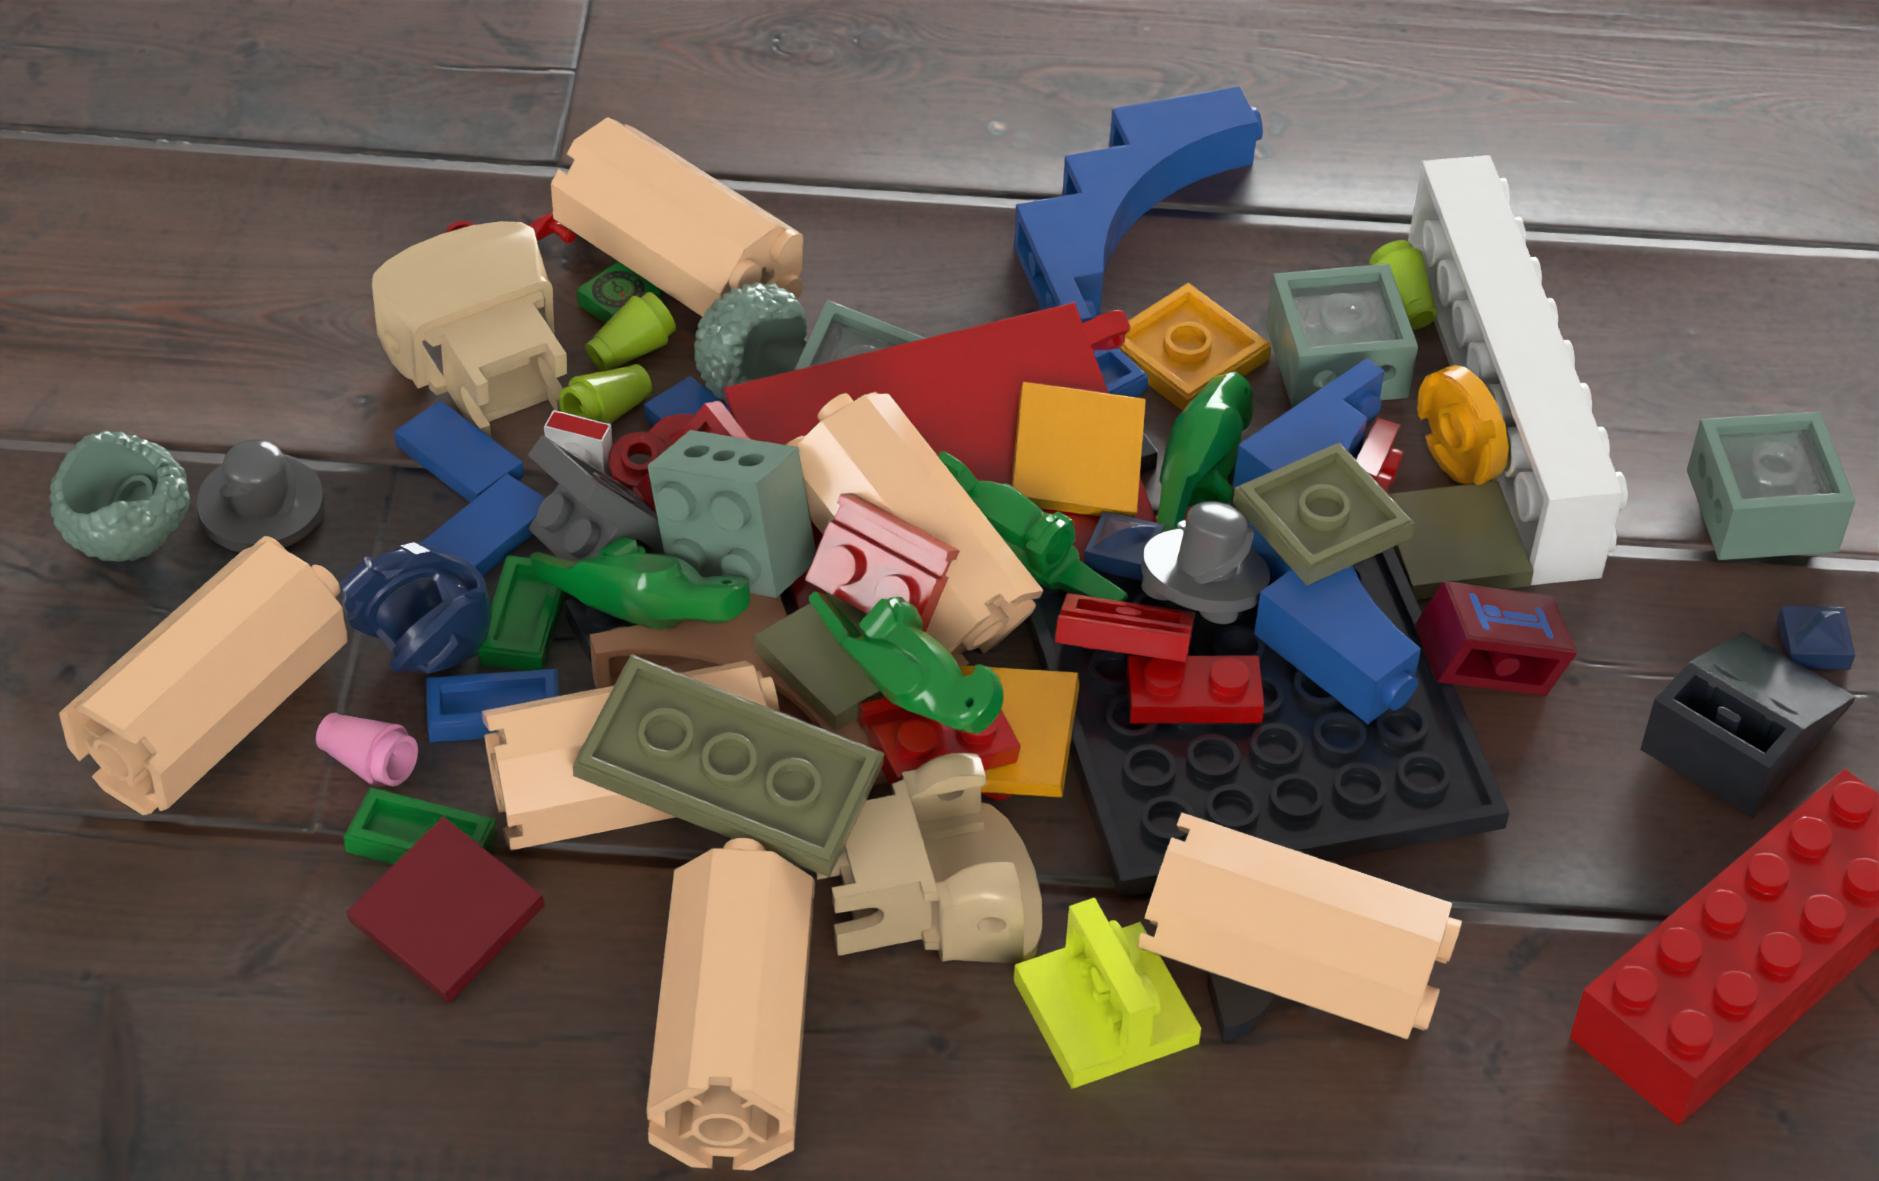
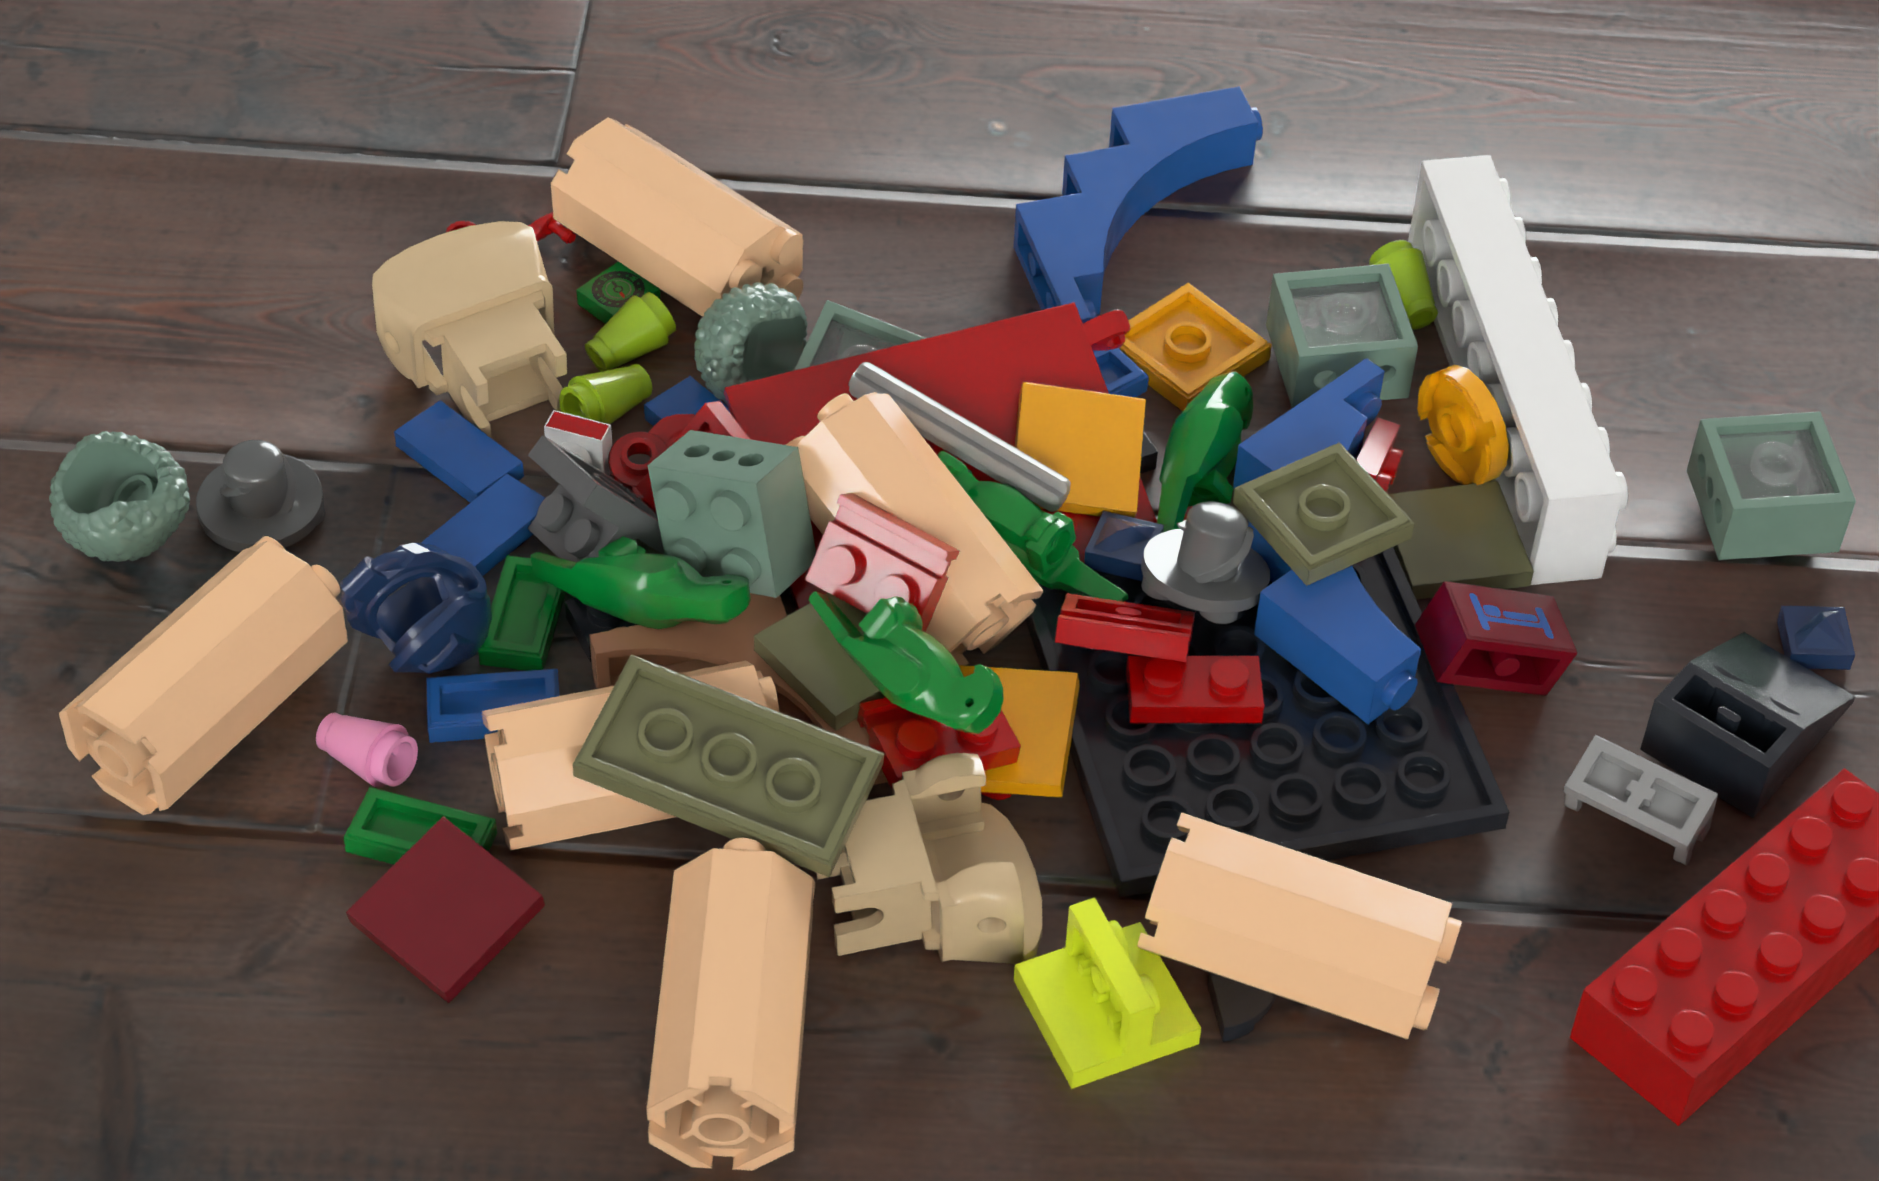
none -> light grey axle [848,362,1071,512]
none -> light grey hinge [1564,735,1718,865]

